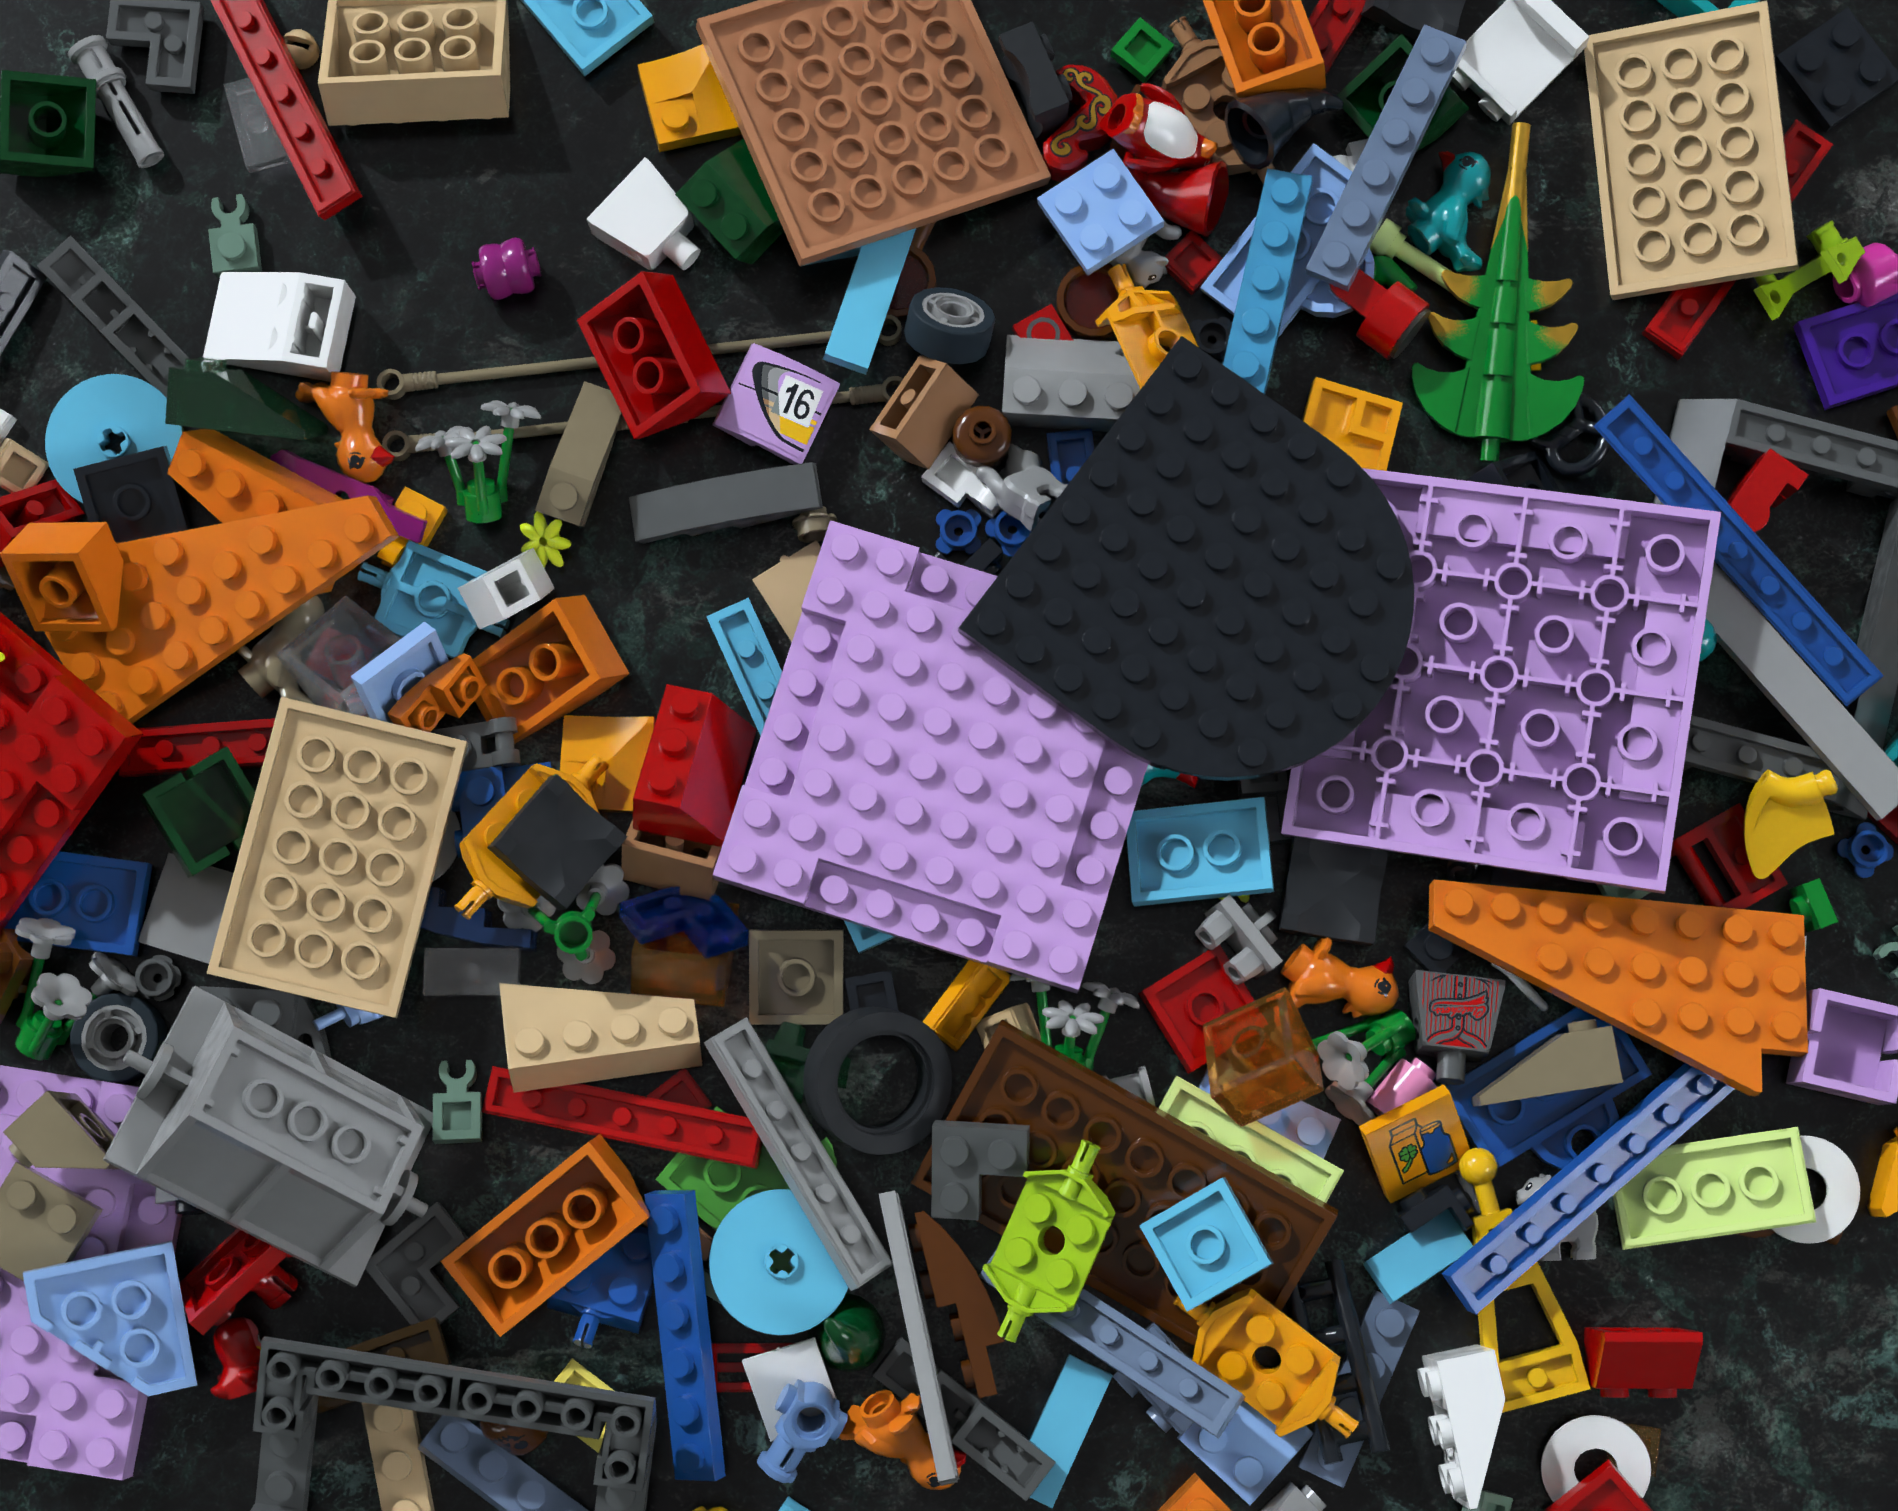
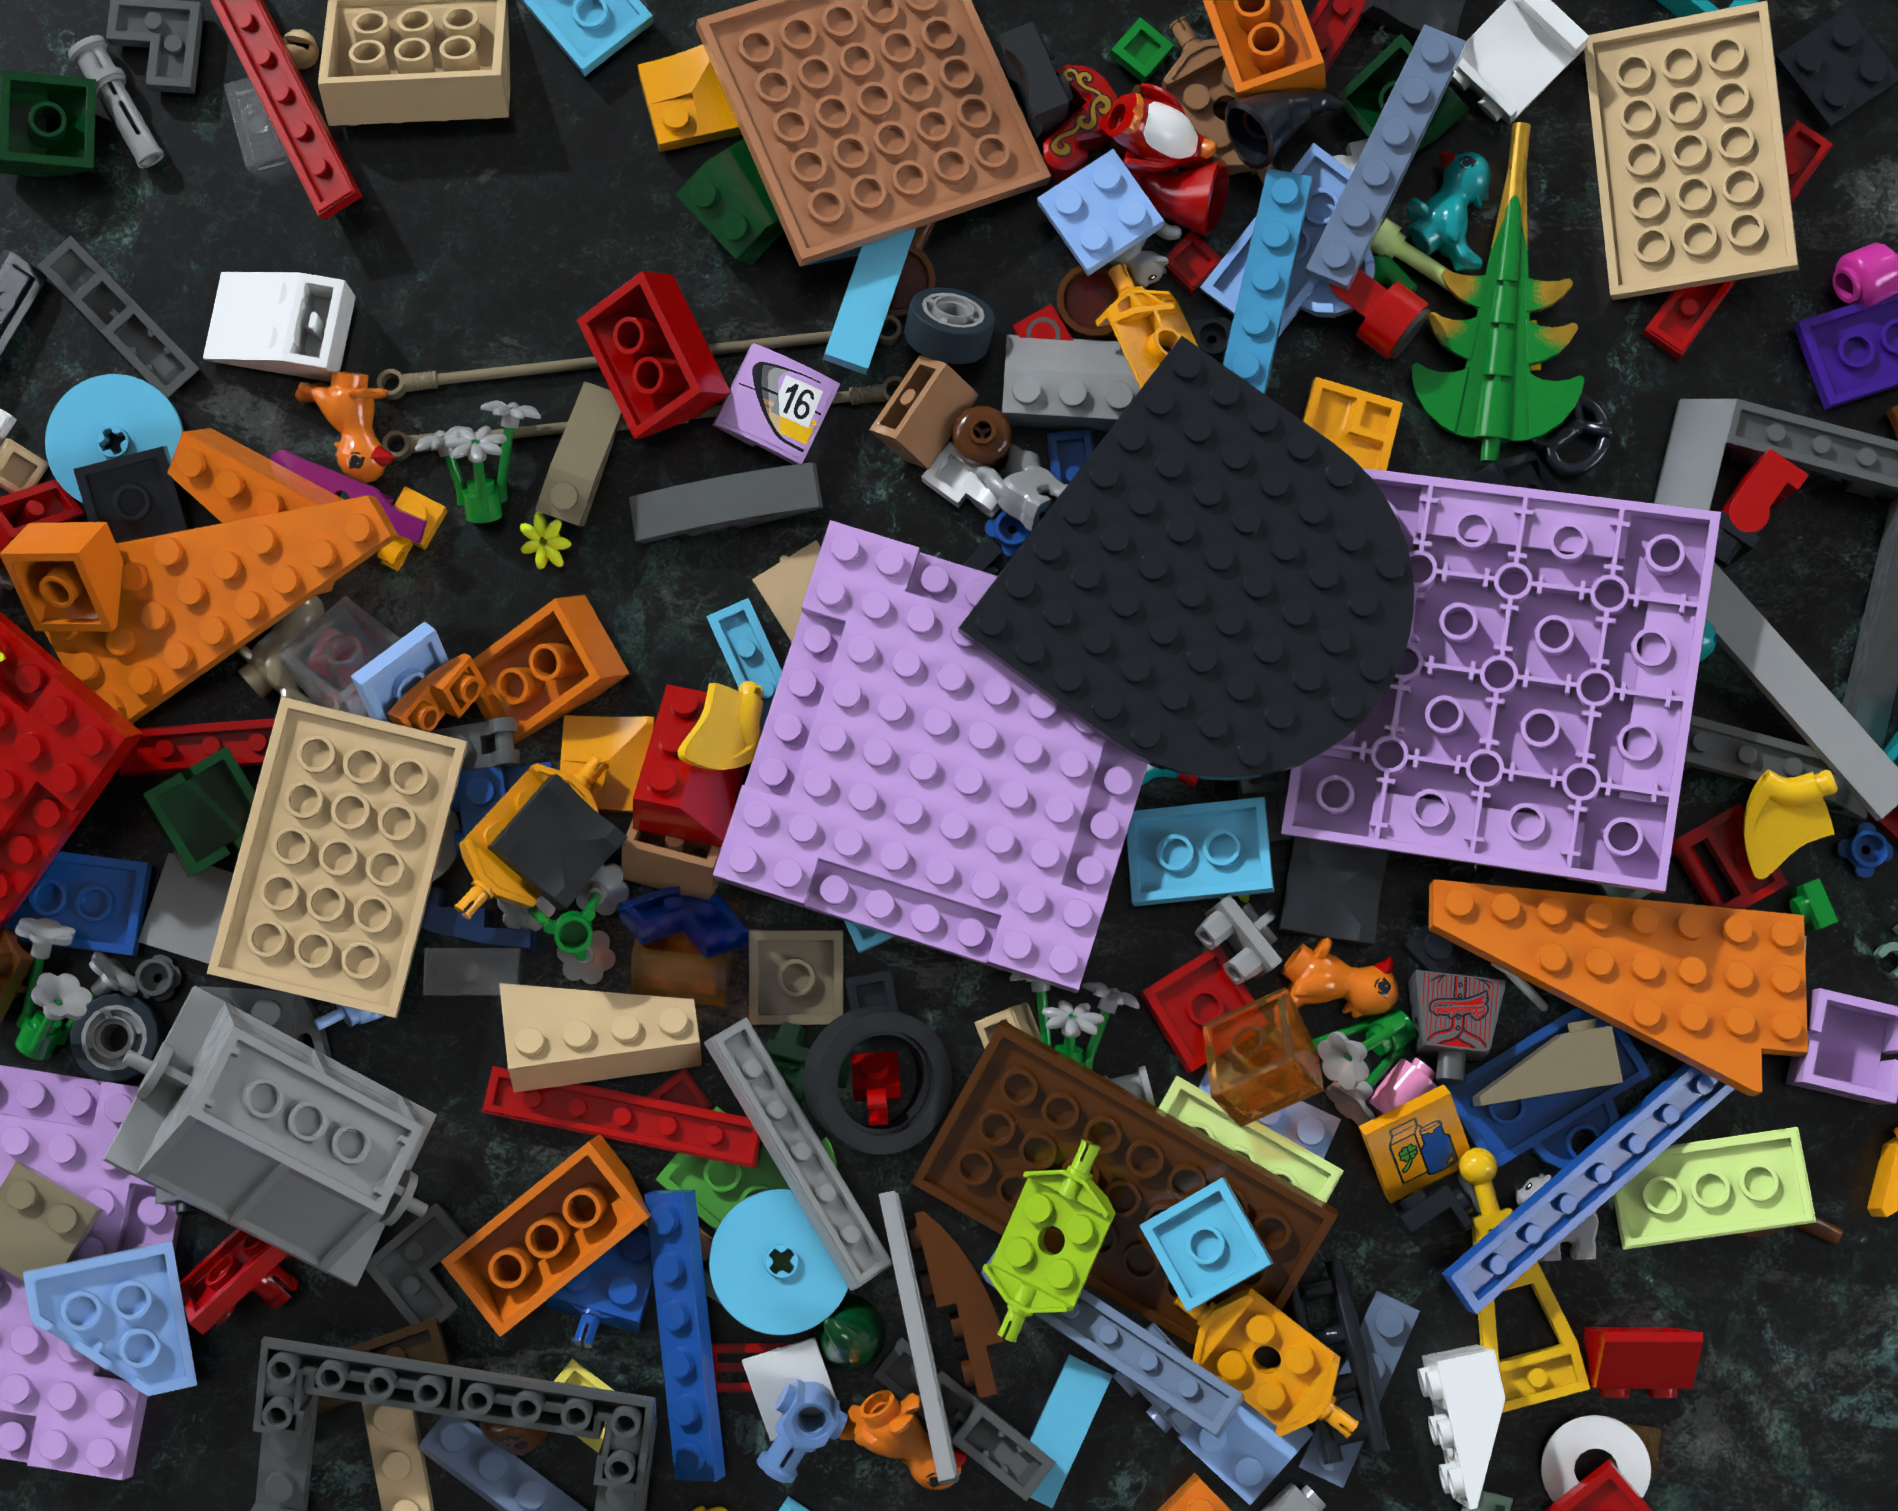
dark tan slope [3,1091,119,1169] -> none
clear green slope [165,357,328,440] -> none
sand green plate [208,194,262,278] -> none
red animal [210,1317,261,1400] -> none
medium azure plate [357,540,510,658] -> none
sand green plate [433,1060,482,1144] -> none
white slope [458,548,555,629] -> none
magenta piece [472,238,541,300] -> none
white torso [587,157,701,270] -> none
dark tan plate [792,506,837,543] -> none
light orange plate [923,960,1011,1052] -> none
dark grey plate [931,1120,1030,1220] -> none
blue plate [936,509,981,555] -> none
medium azure slope [1363,1209,1473,1304] -> none
blue tile [1593,394,1884,707] -> none
lime piece [1753,220,1865,321] -> none
white gear [1772,1136,1860,1244] -> none
none -> yellow arm [678,681,764,771]
none -> red plate [851,1051,901,1126]

